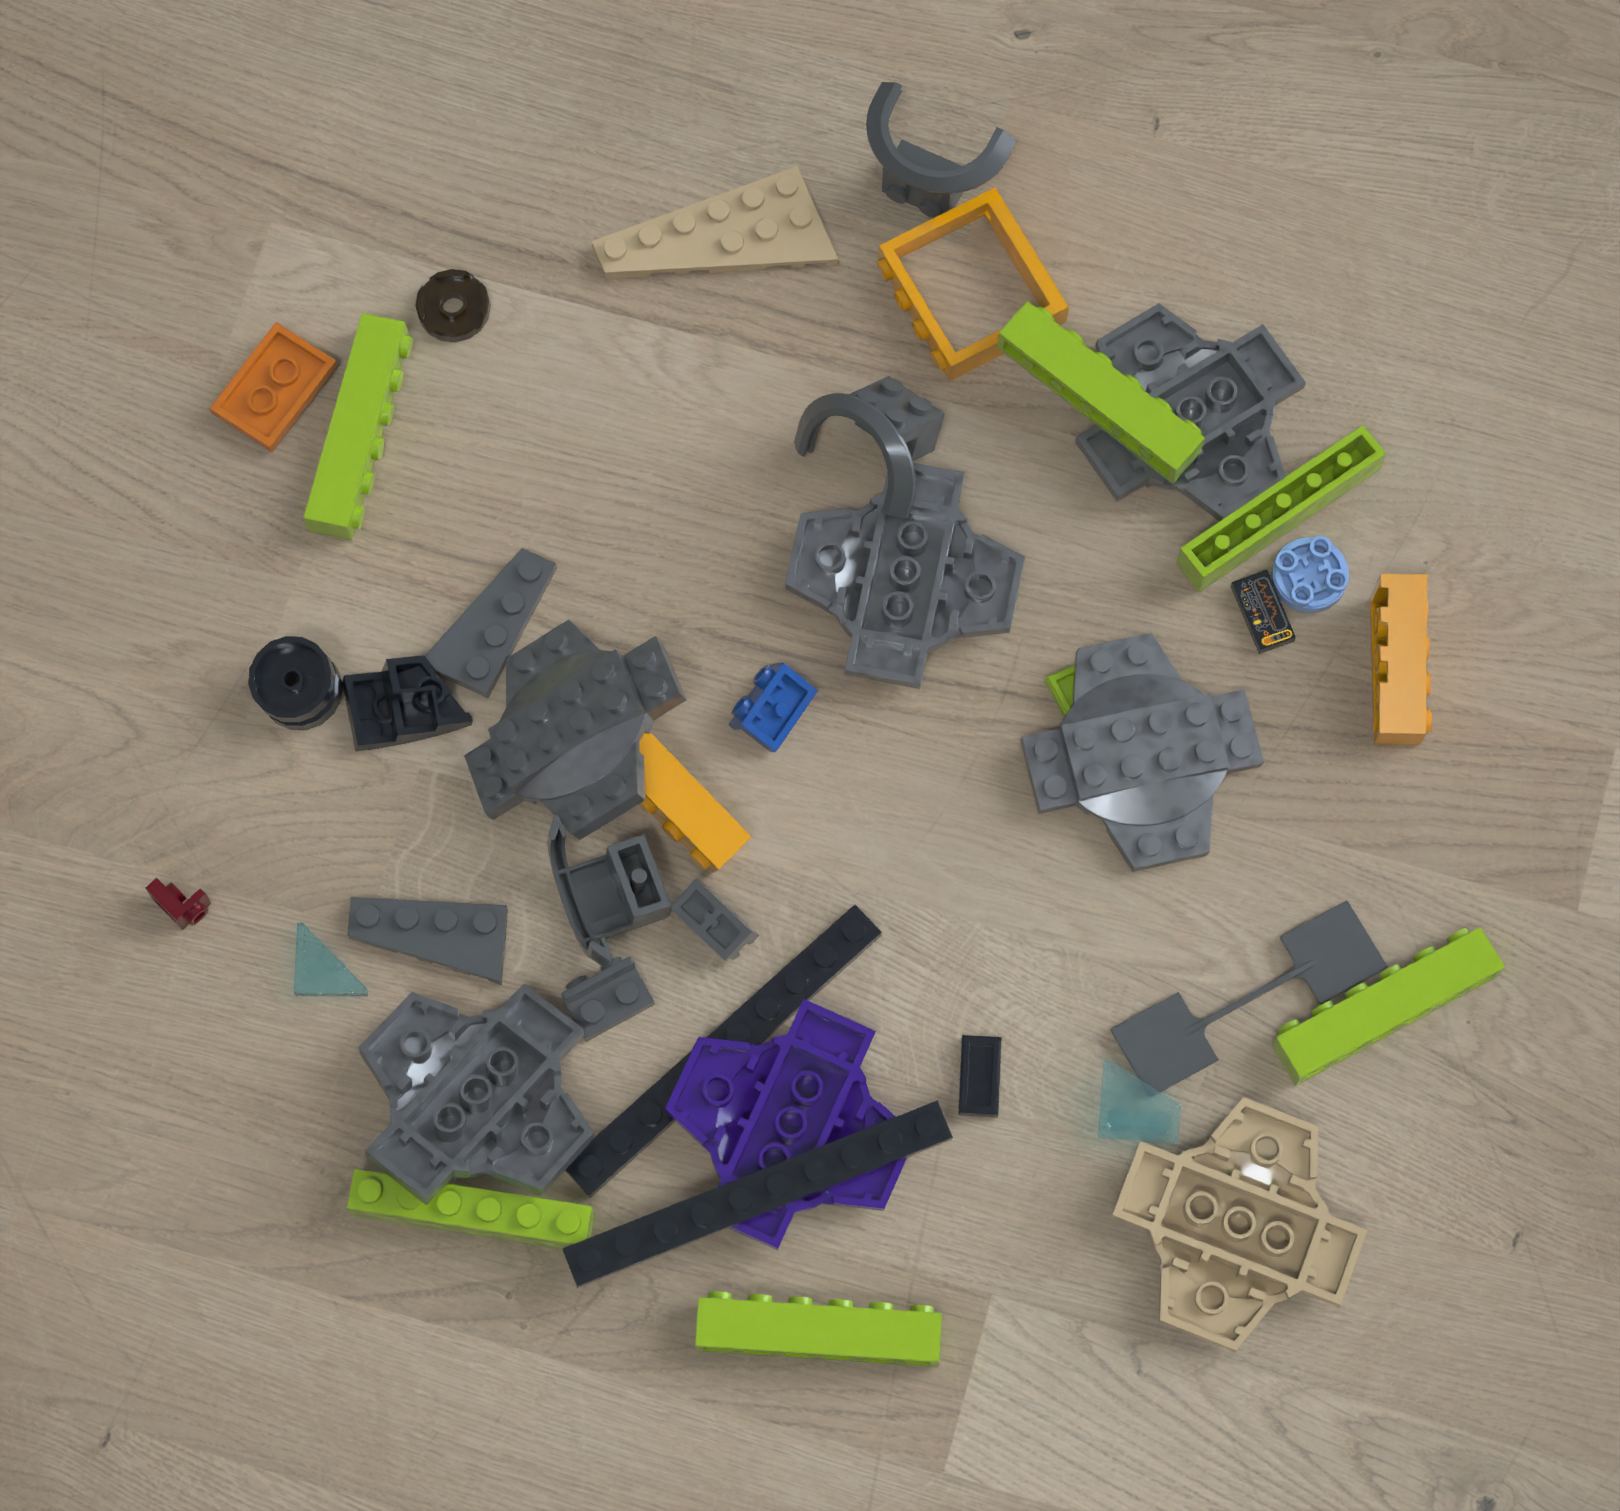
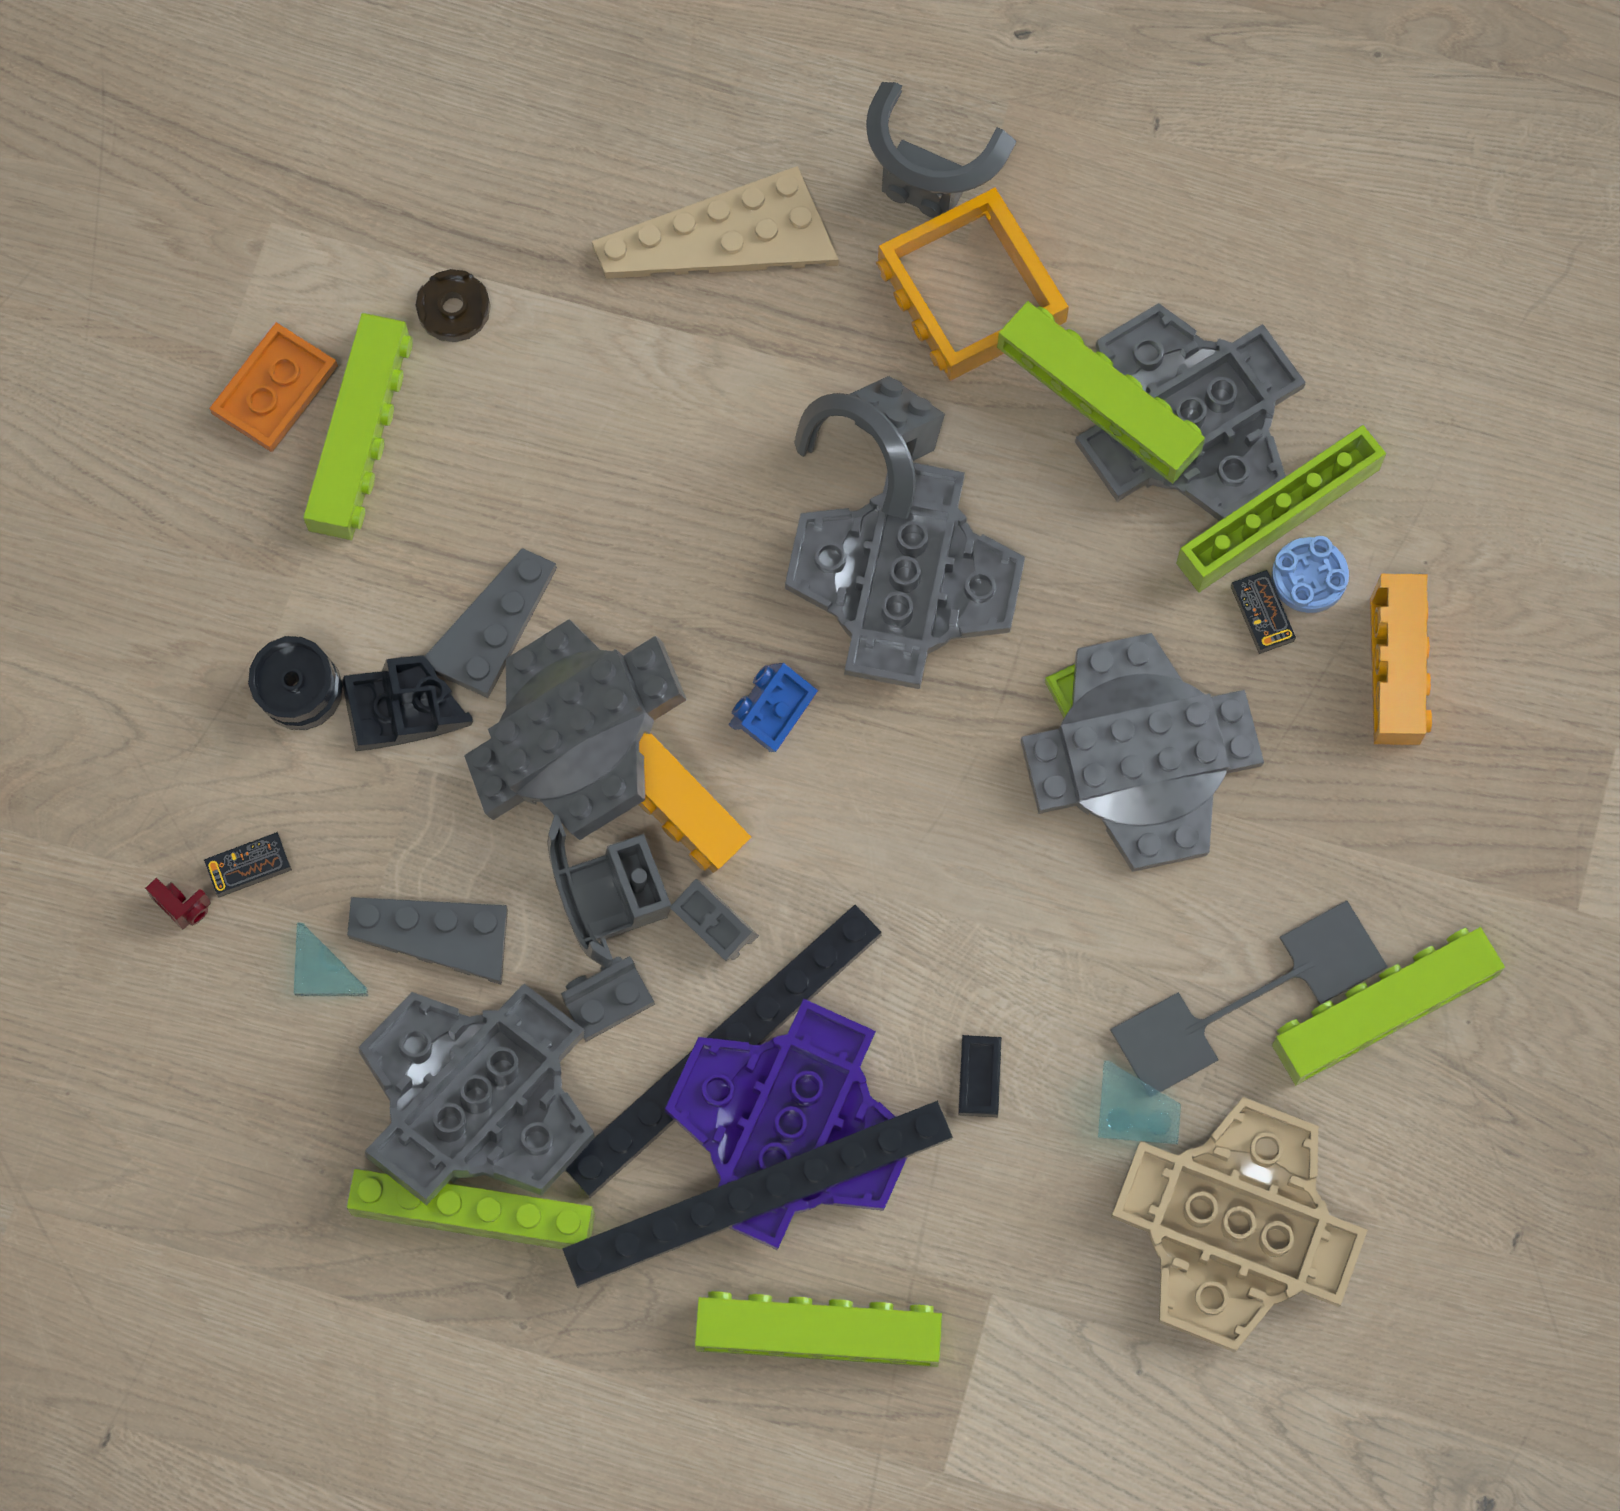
none -> black tile [204,832,292,898]

